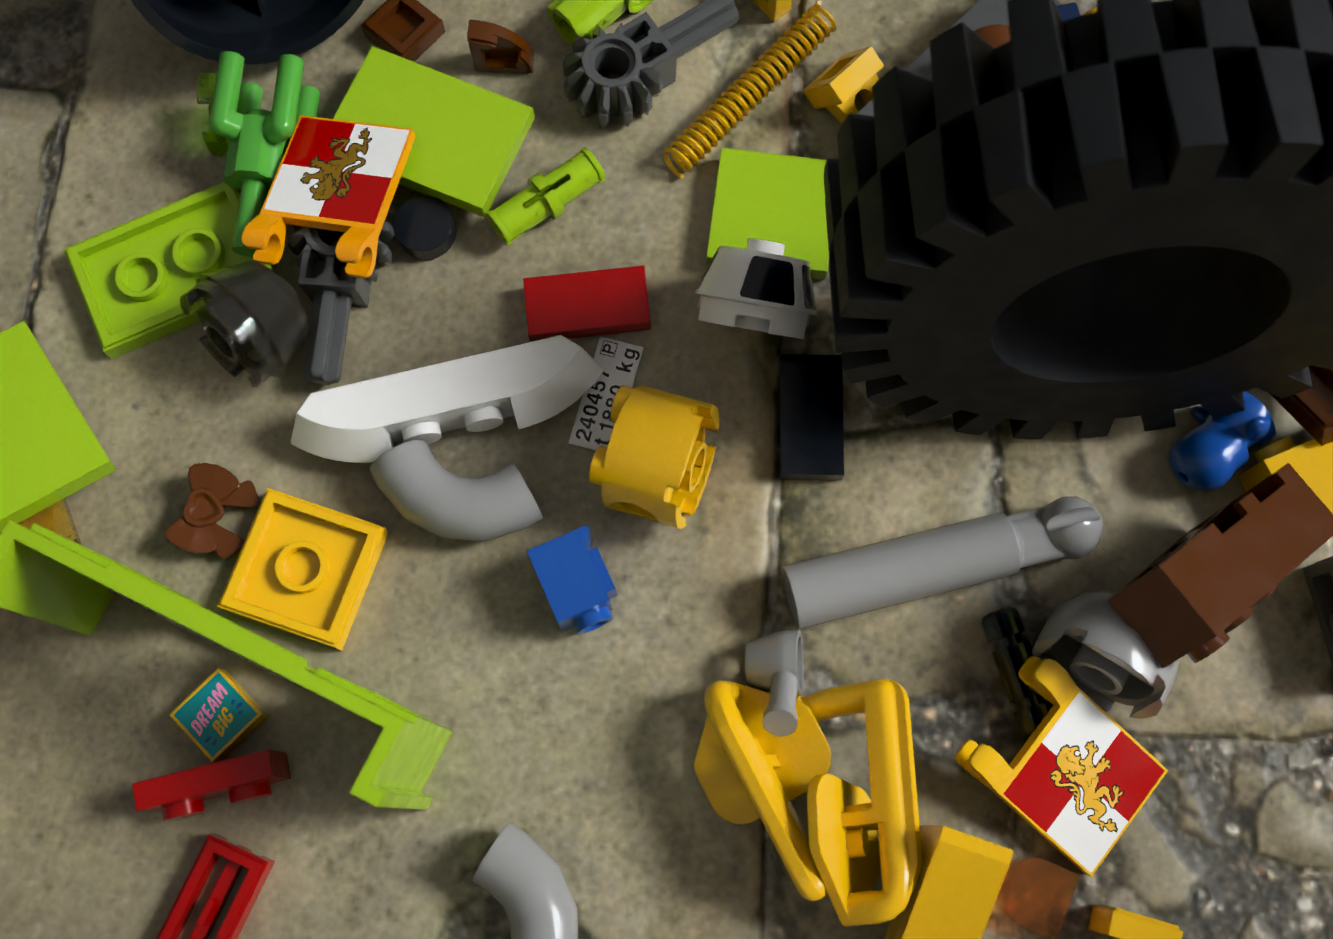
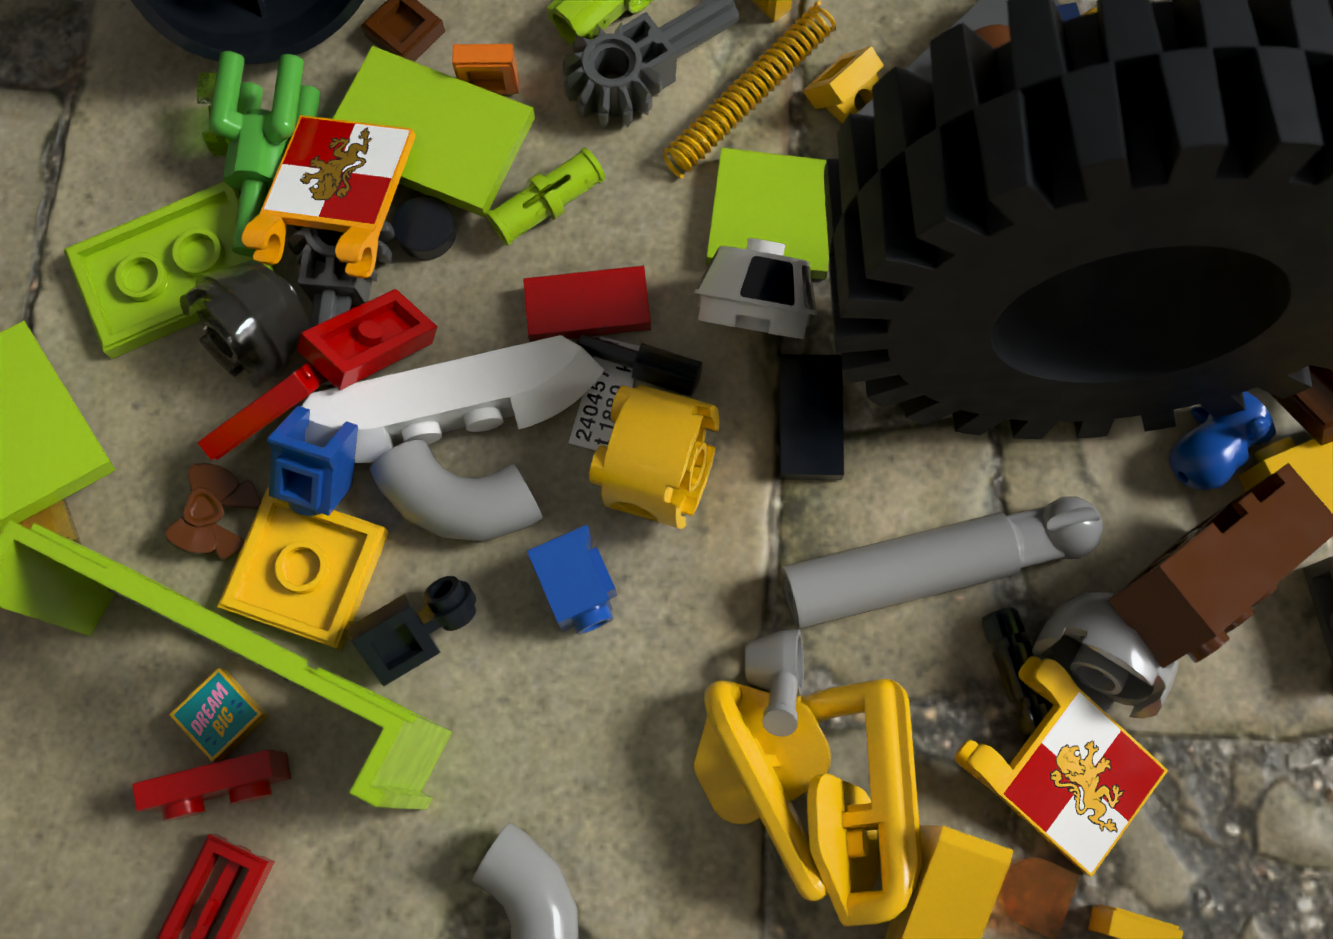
reddish brown tile [467,19,534,74] -> none
none -> red tile [197,362,327,460]
none -> blue window [267,406,358,516]
none -> red plate [297,289,438,391]
none -> black plate [347,576,476,687]
none -> orange tile [452,44,519,95]
none -> black axle [576,334,703,397]

